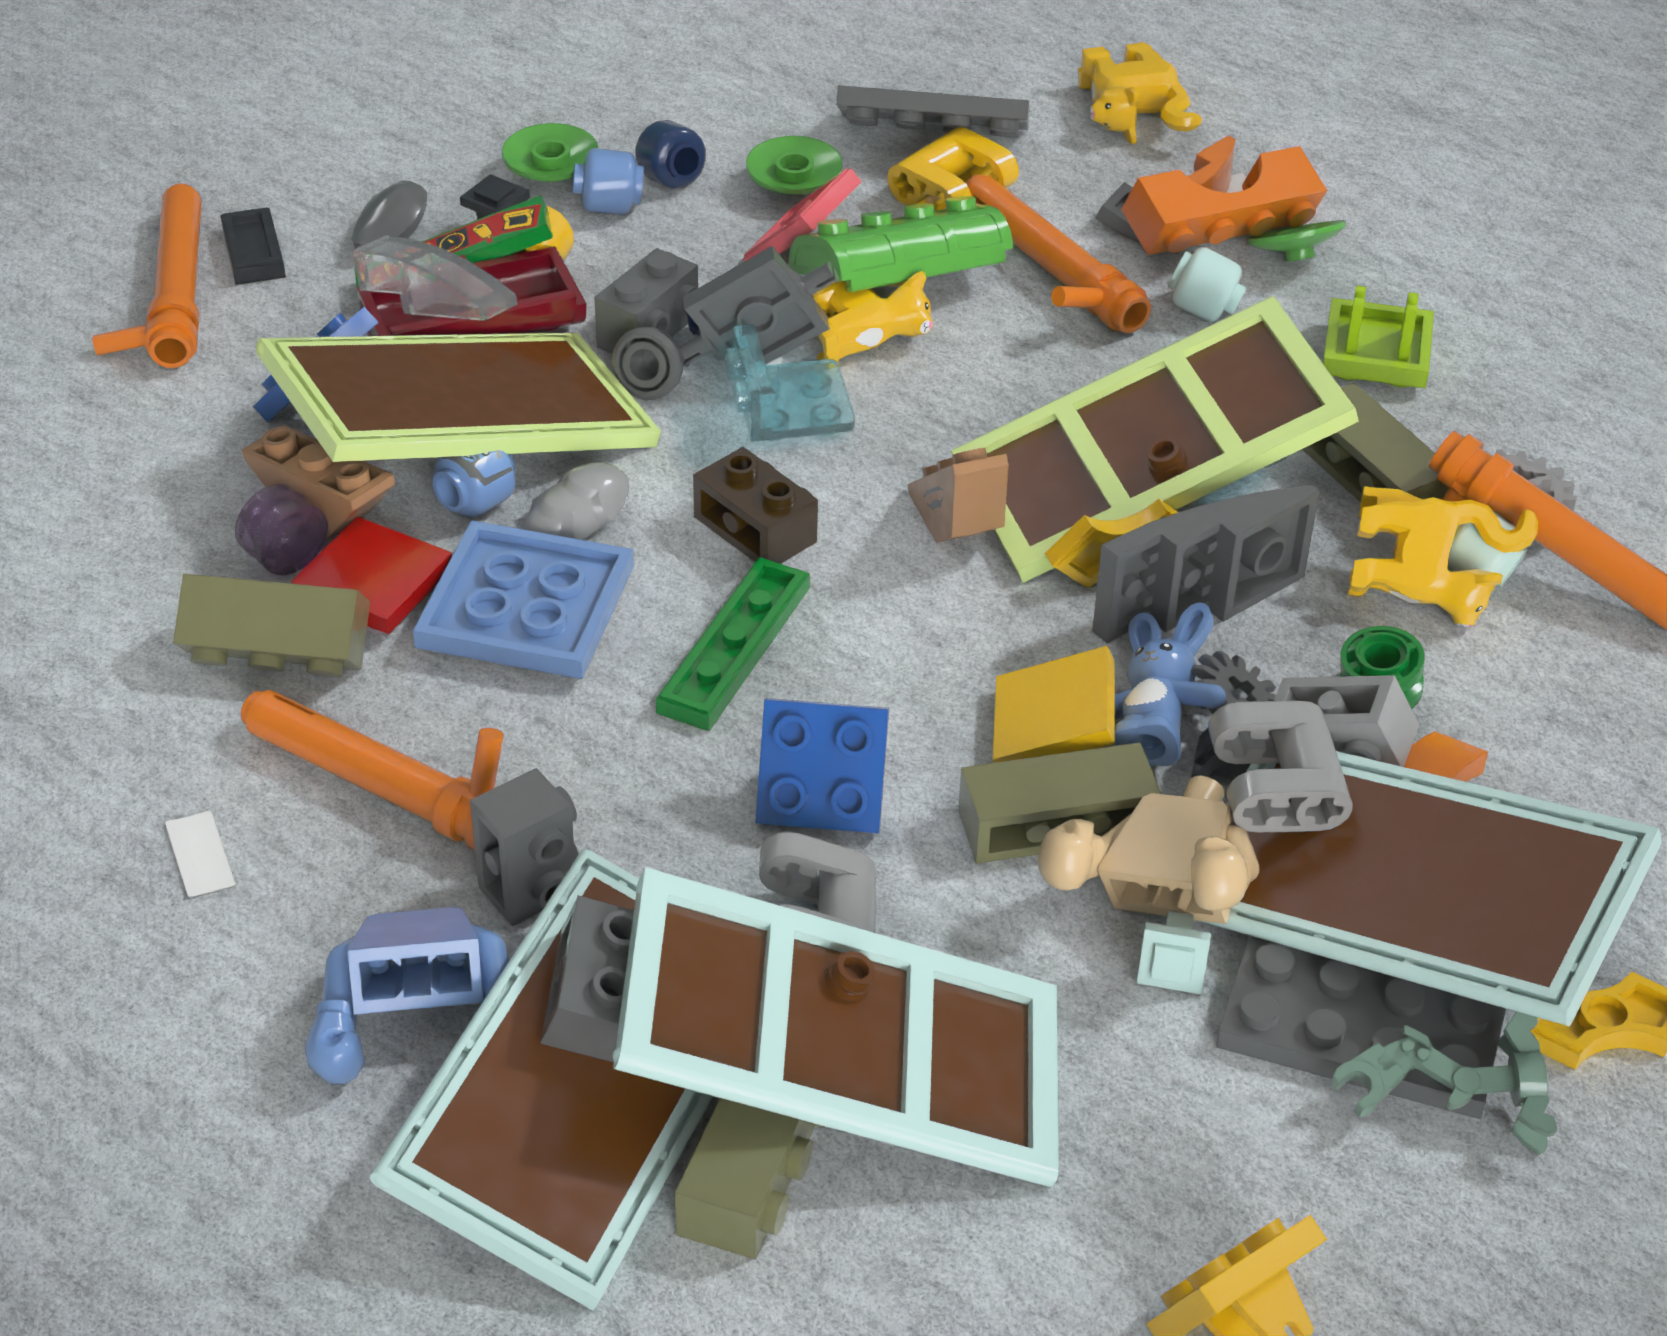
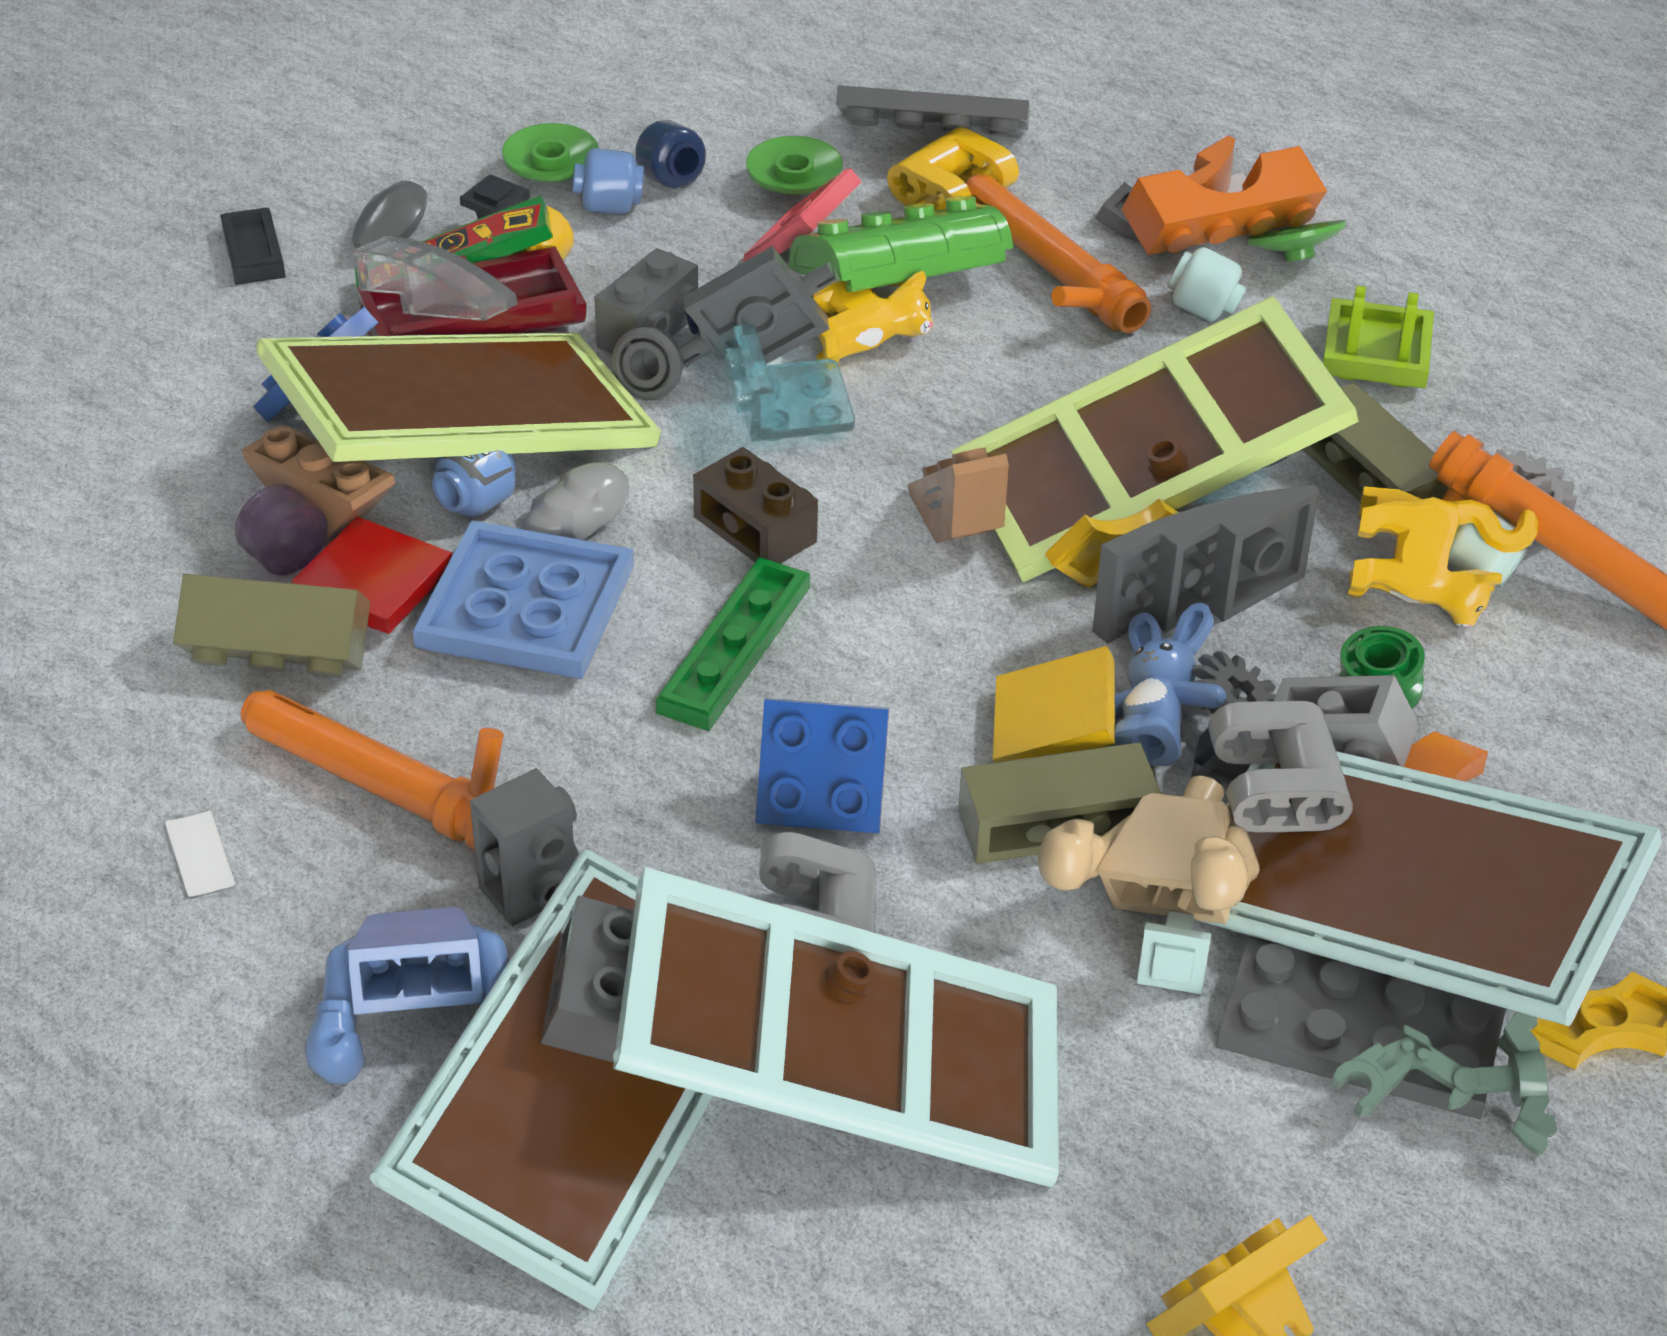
orange cylinder [92,183,202,368] -> none
olive brick [675,1098,825,1260] -> none
yellow animal [1078,42,1202,145] -> none

